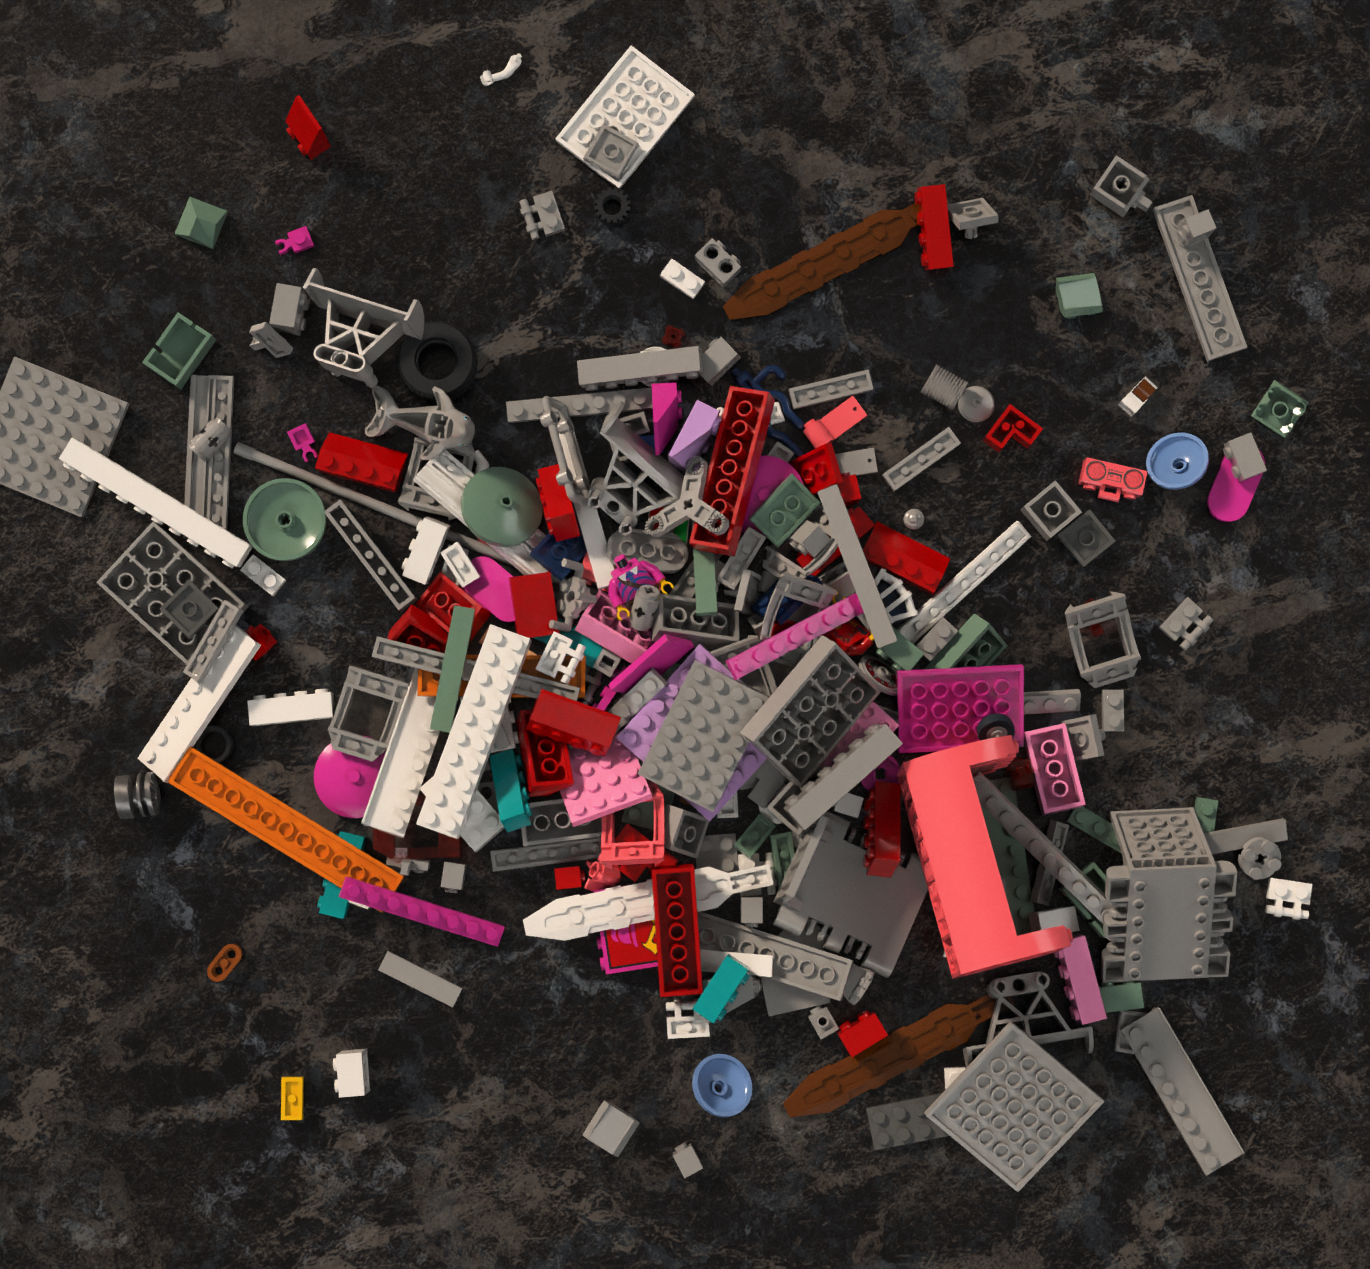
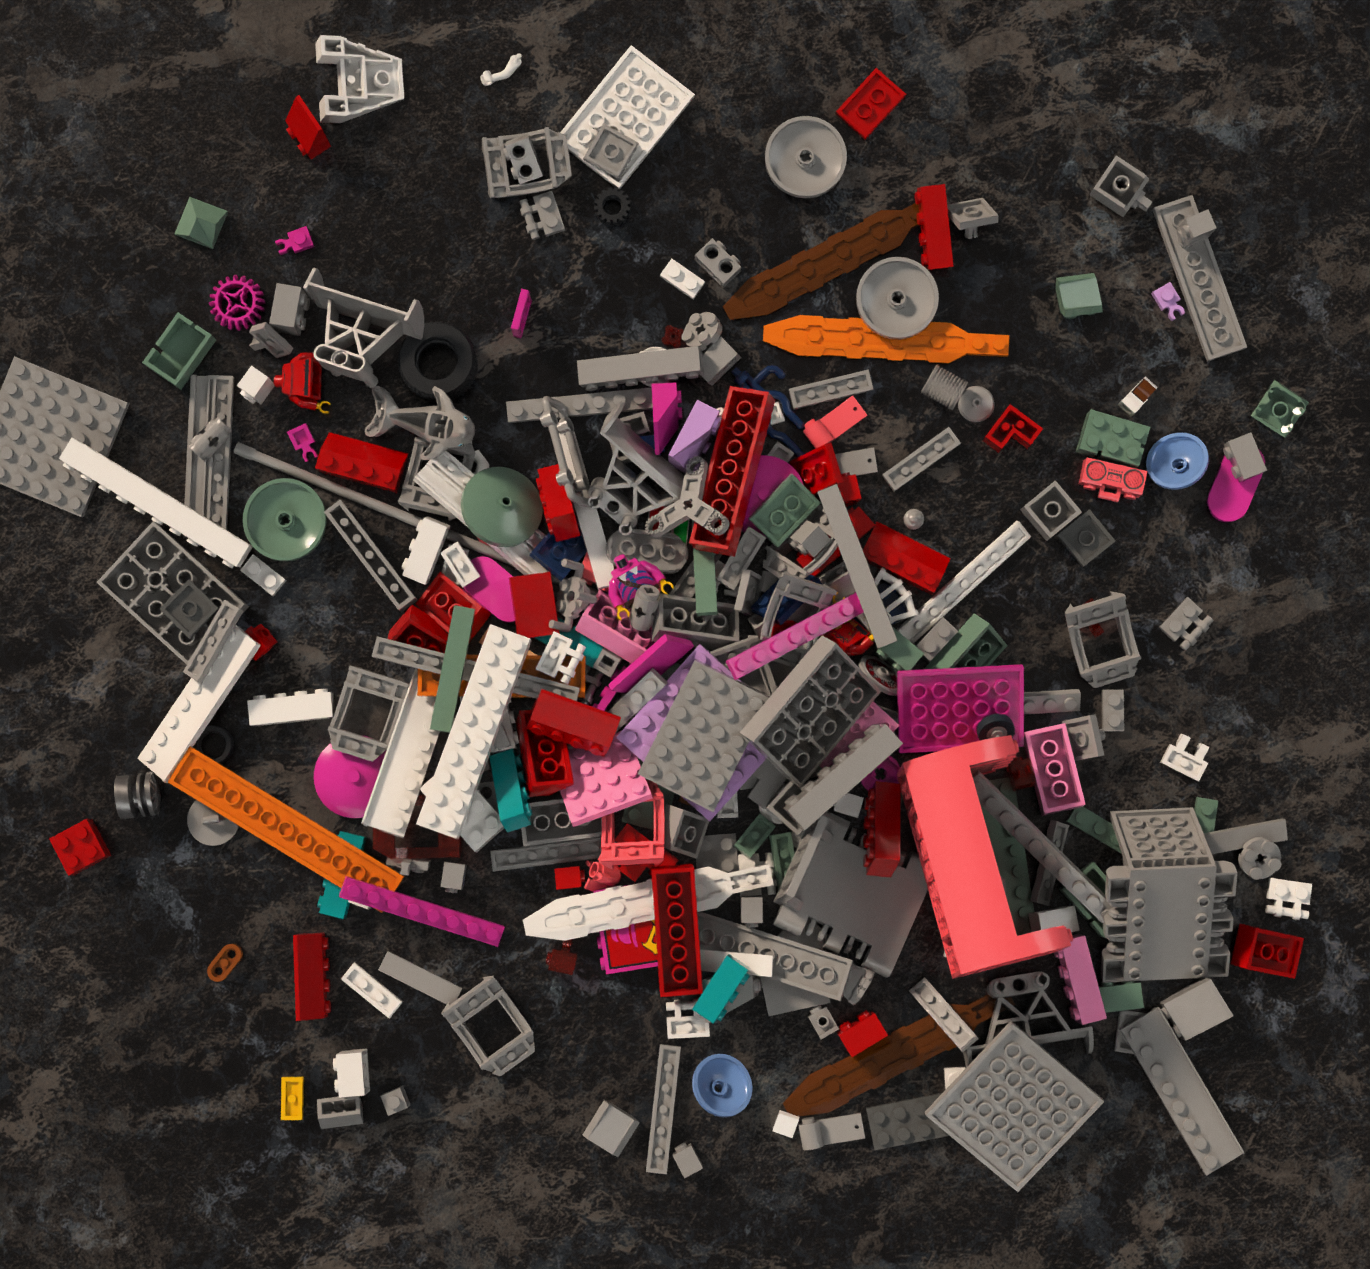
none -> red brick [49,819,112,876]
none -> light grey shield [187,800,239,846]
none -> dark pink gear [209,275,265,331]
none -> white brick [237,366,275,405]
none -> red torso [274,352,331,414]
none -> red slope [293,933,331,1021]
none -> white wedge [315,35,404,123]
none -> light grey brick [317,1096,363,1129]
none -> white tile [341,962,403,1019]
none -> light grey brick [381,1086,410,1116]
none -> light grey wedge [441,976,535,1076]
none -> light grey wedge [482,127,572,198]
none -> light grey brick [503,133,543,184]
none -> dark pink tile [511,289,532,338]
none -> clear red brick [545,939,578,975]
none -> light grey plate [646,1044,681,1174]
none -> light grey plate [681,312,722,351]
none -> orange plate [763,315,1009,363]
none -> light grey dish [765,116,847,198]
none -> white tile [773,1110,799,1138]
none -> light grey door [798,1113,866,1150]
none -> red tile [835,68,906,140]
none -> light grey dish [856,257,939,339]
none -> light grey tile [909,977,979,1053]
none -> sand green piece [1076,409,1150,468]
none -> lavender plate [1151,282,1185,321]
none -> white plate [1160,734,1209,781]
none -> light grey slope [1160,978,1233,1041]
none -> red slope [1231,923,1304,979]

